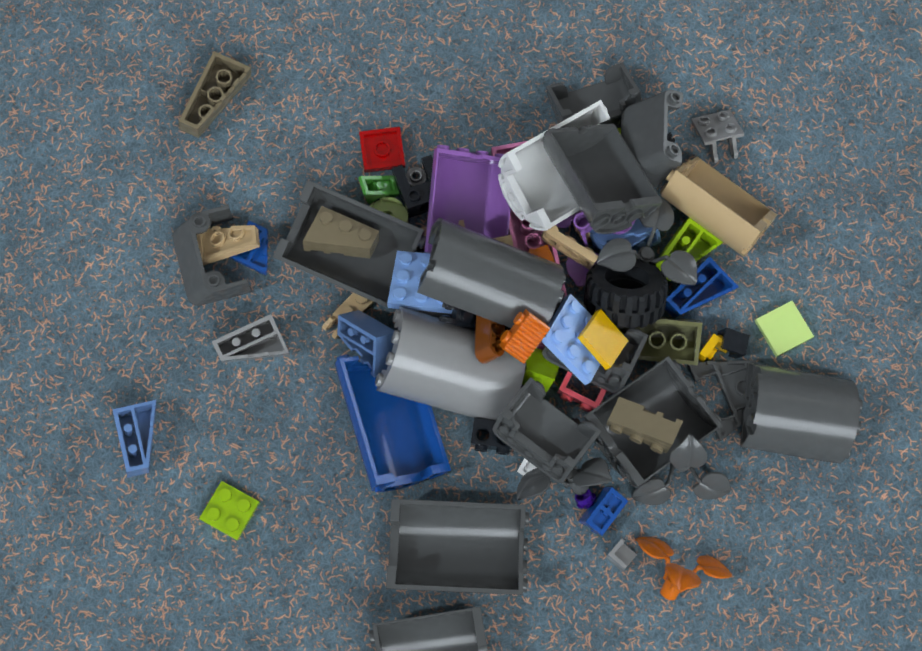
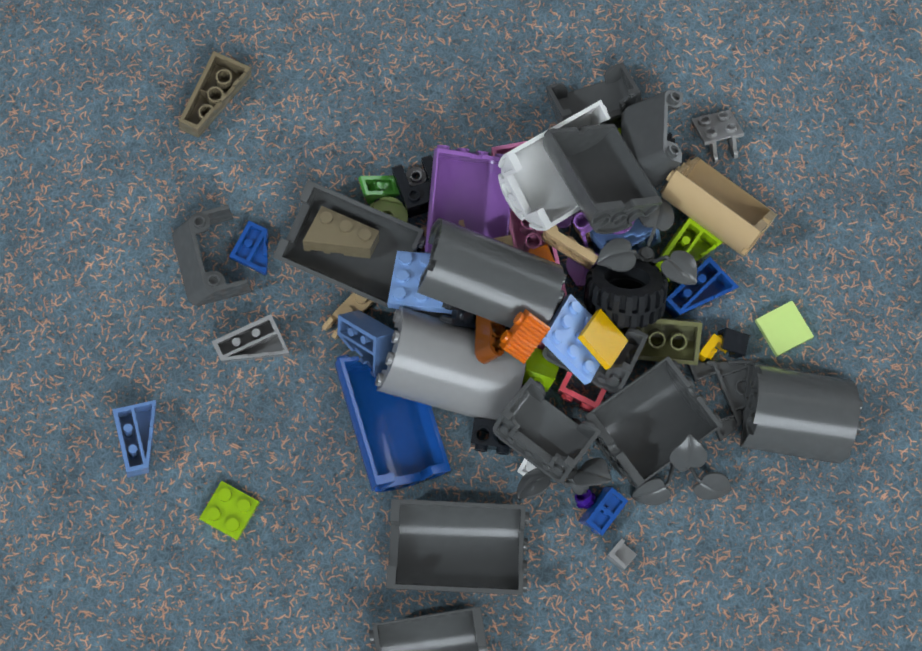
tan wing [197,225,260,266] -> none
red plate [359,127,405,173] -> none
dark tan wedge [606,397,683,454] -> none
orange plant [635,537,733,600] -> none

